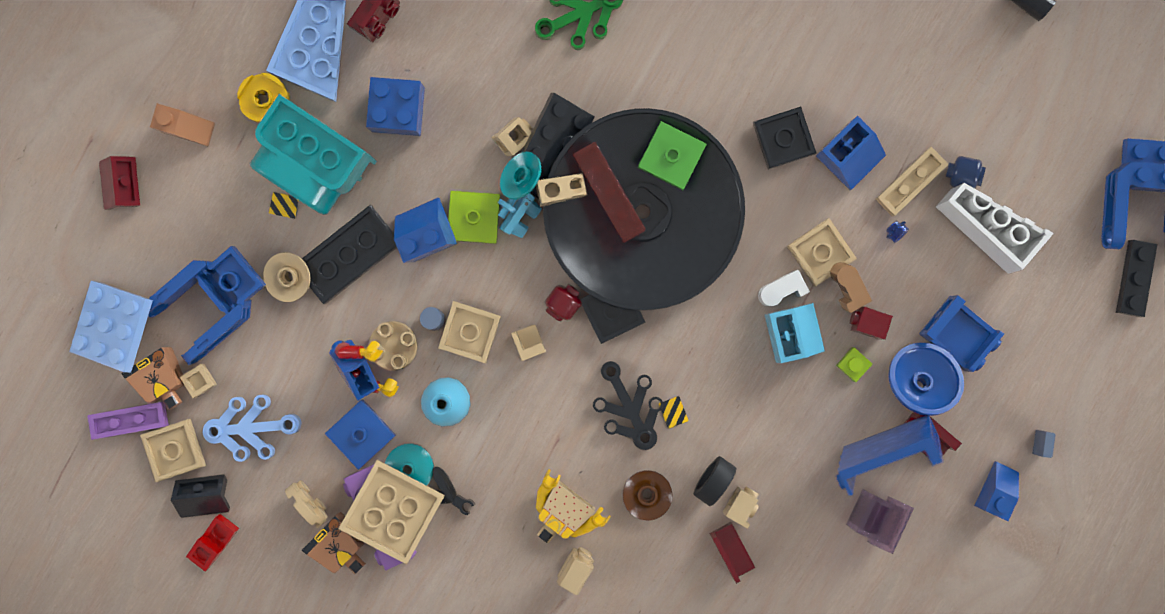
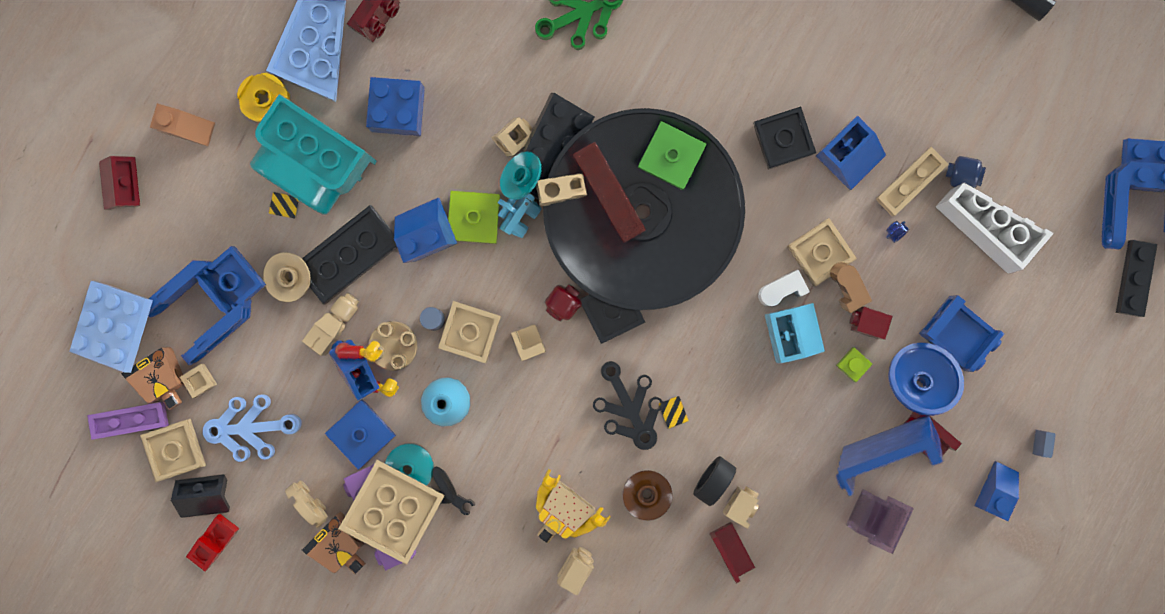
none -> tan piece [302,293,359,356]

